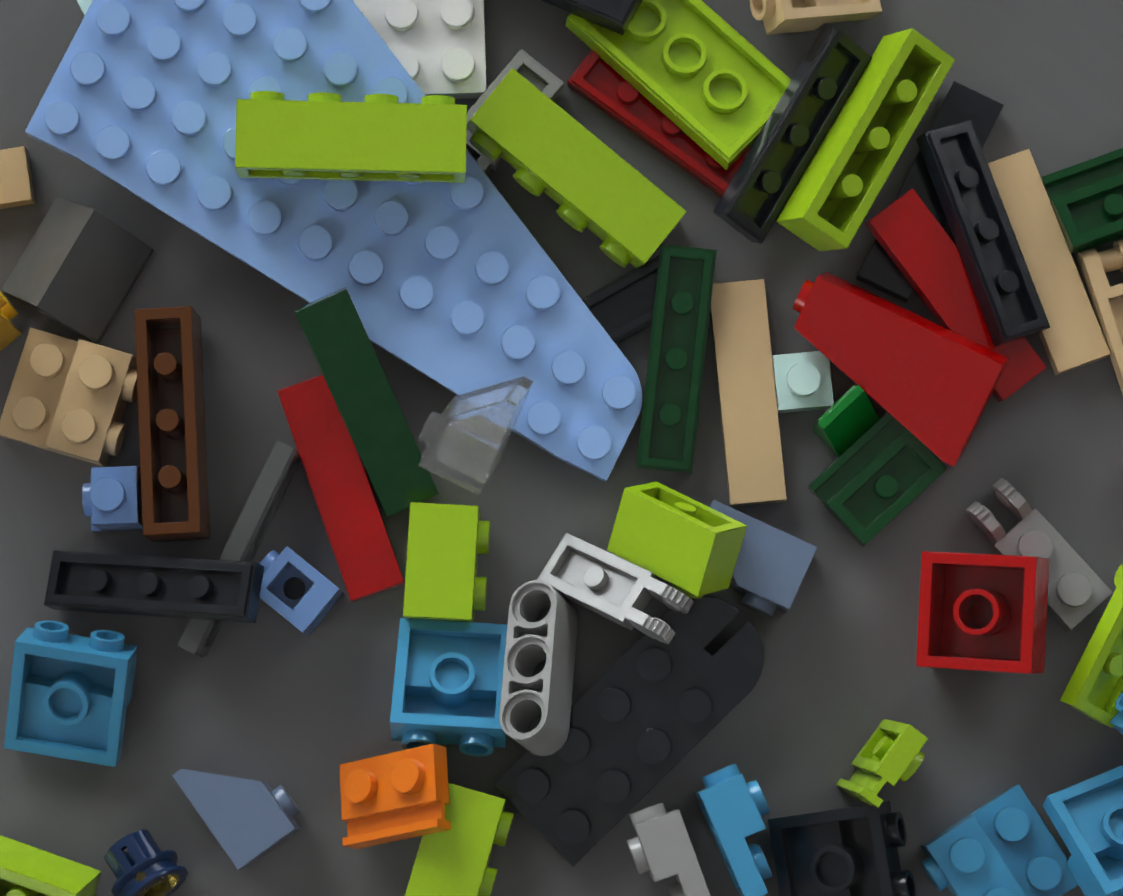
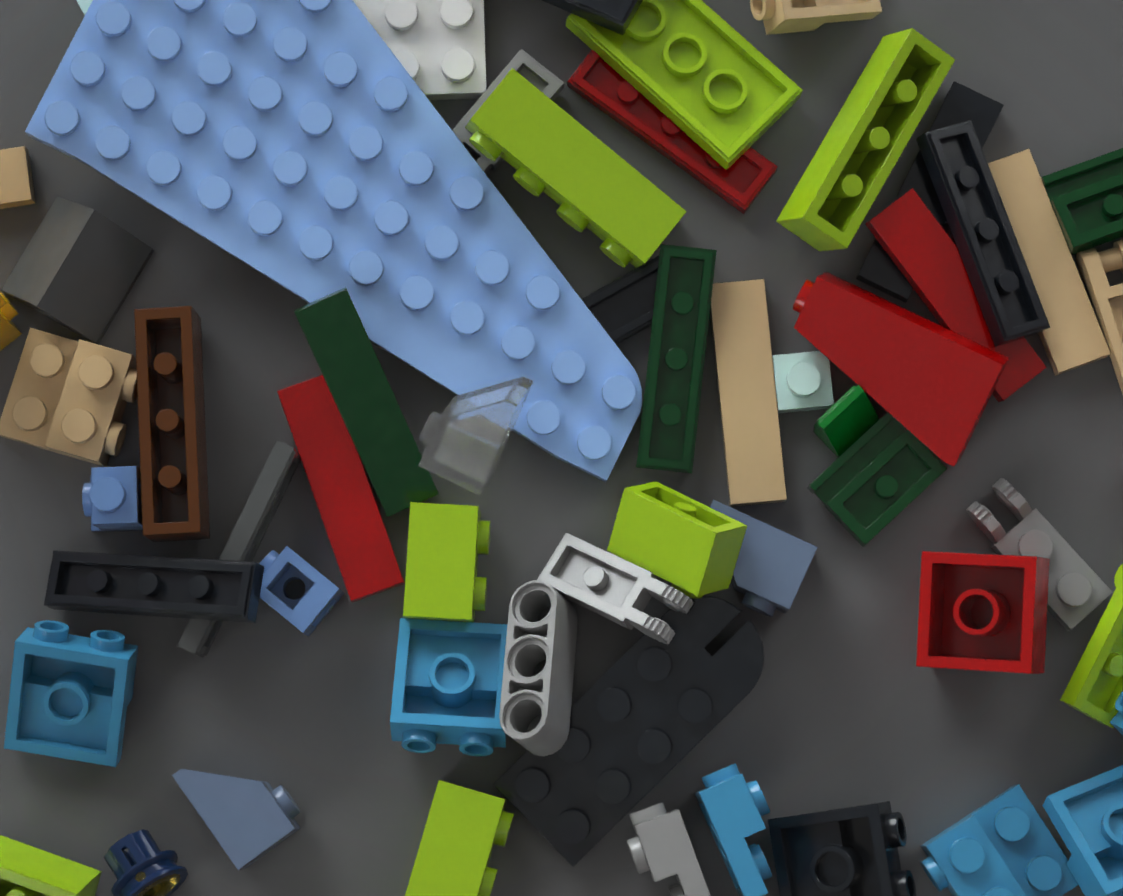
lime brick [235,91,467,183] -> none
orange plate [339,743,451,849] -> none
black tile [713,25,872,244] -> none
lime plate [836,719,929,808] -> none

